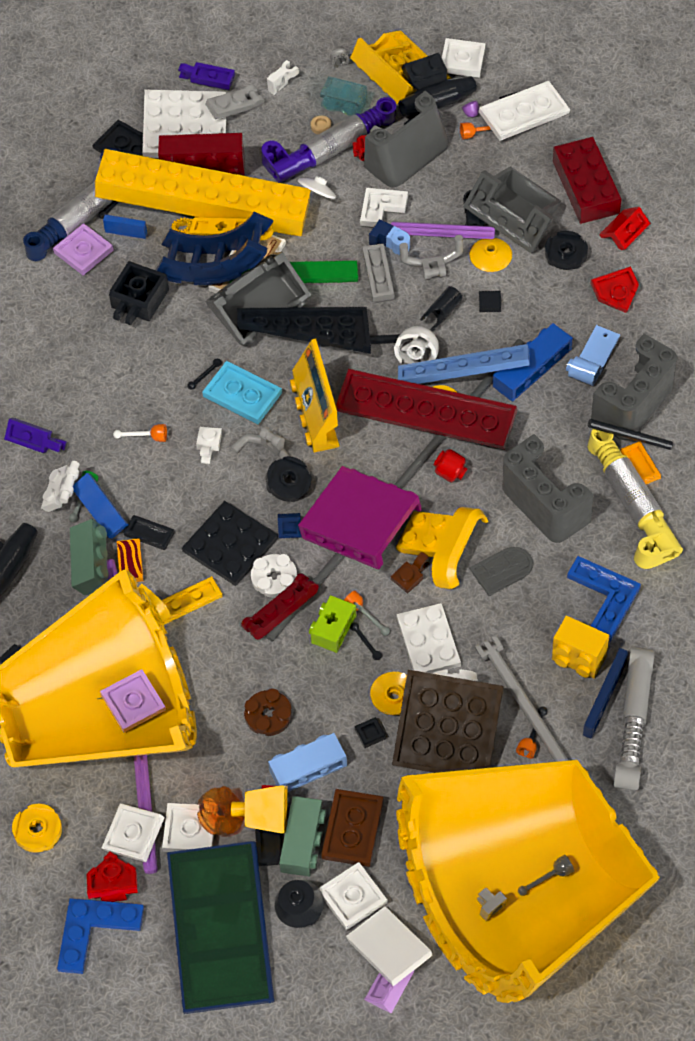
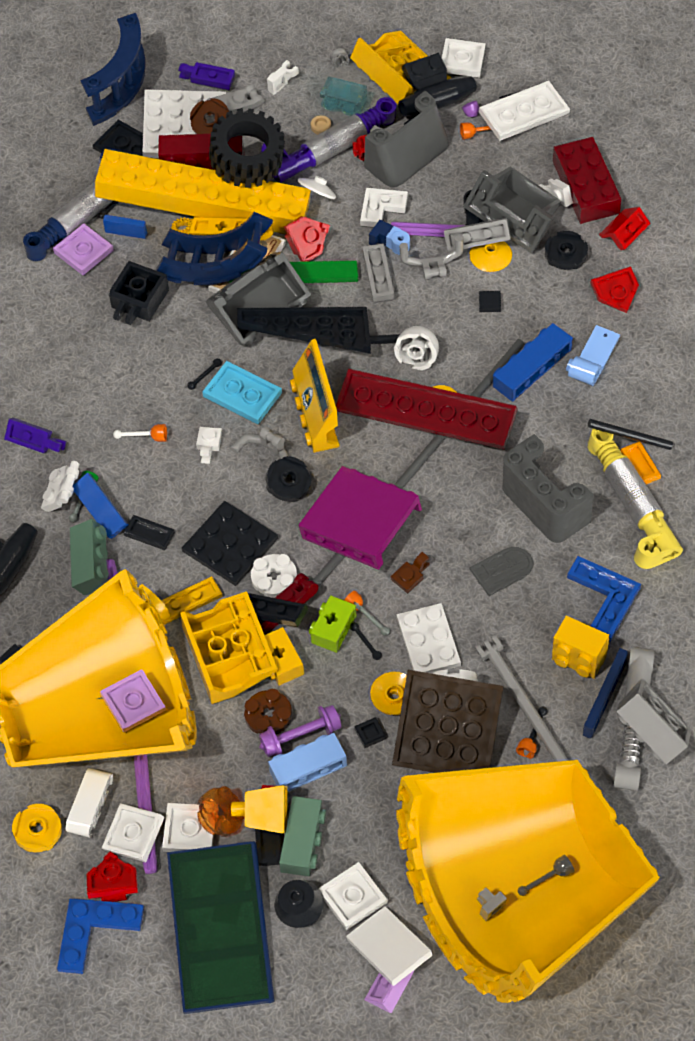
tile [117,539,144,582] -> none
dark blue tile [278,513,302,538] -> none
reddish brown plate [321,789,384,867] -> none
yellow piece [396,507,488,589] -> none
medium blue plate [398,344,530,384] -> none
black piece [420,286,463,331] -> none
red head [433,449,467,482] -> none
dark grey windscreen [591,334,677,440] -> none
none -> white beam [66,768,113,838]
none -> dark blue fence [80,13,146,126]
none -> yellow piece [180,591,278,704]
none -> reddish brown plate [190,98,229,134]
none -> black tyre [209,108,285,188]
none -> black tile [248,593,308,627]
none -> medium lavender piece [259,705,341,757]
none -> yellow brick [264,627,304,686]
none -> plate [283,216,330,262]
none -> light grey plate [444,218,511,252]
none -> white plate [539,179,573,207]
none -> light grey slope [616,678,691,764]

